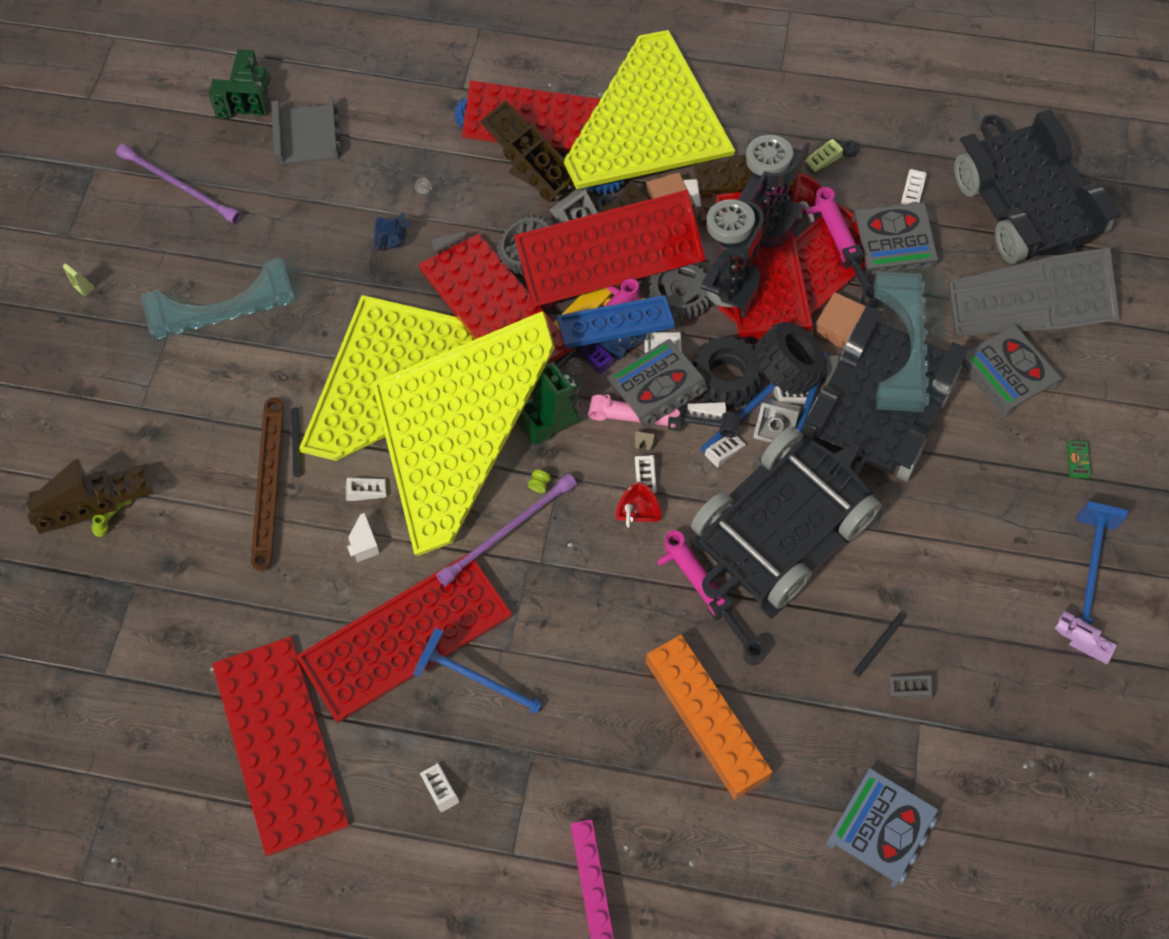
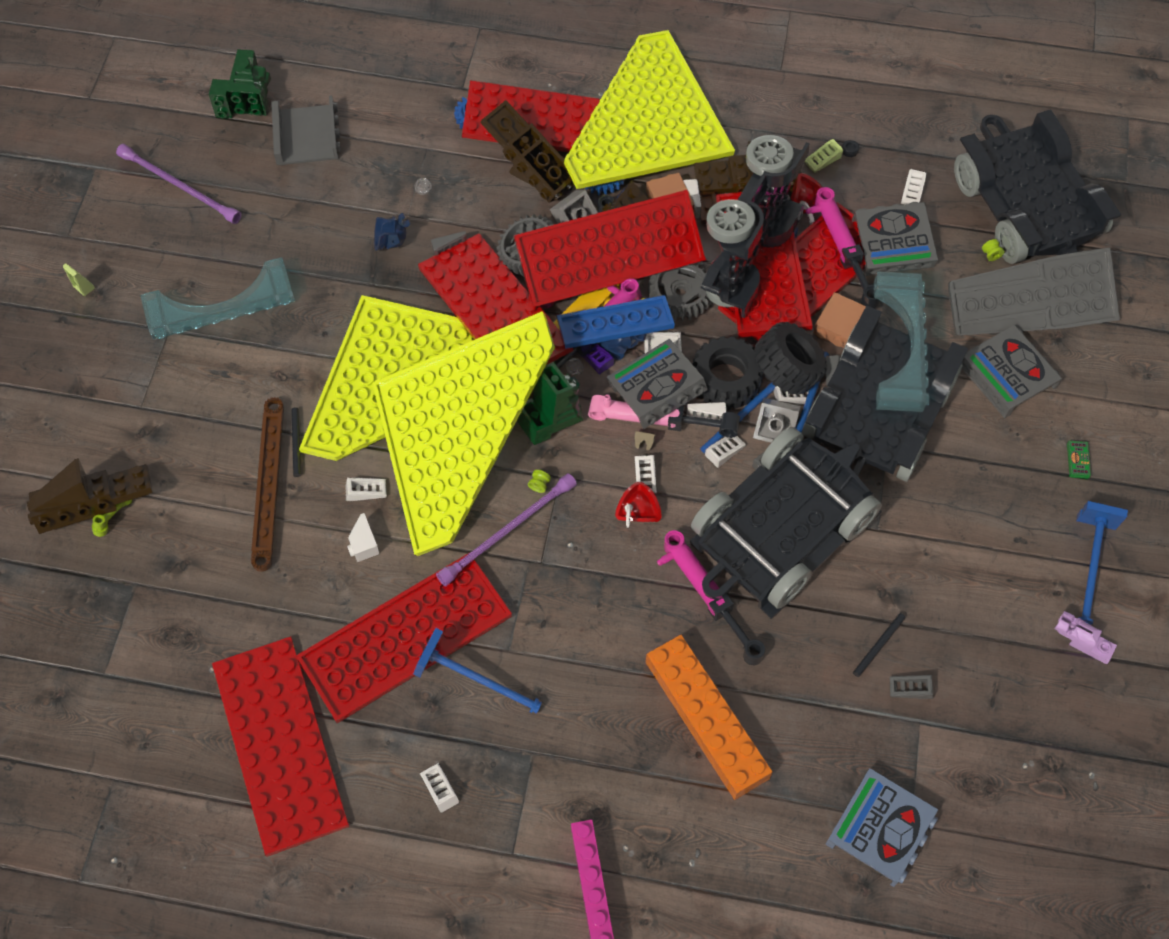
none -> lime wheel [982,239,1004,261]

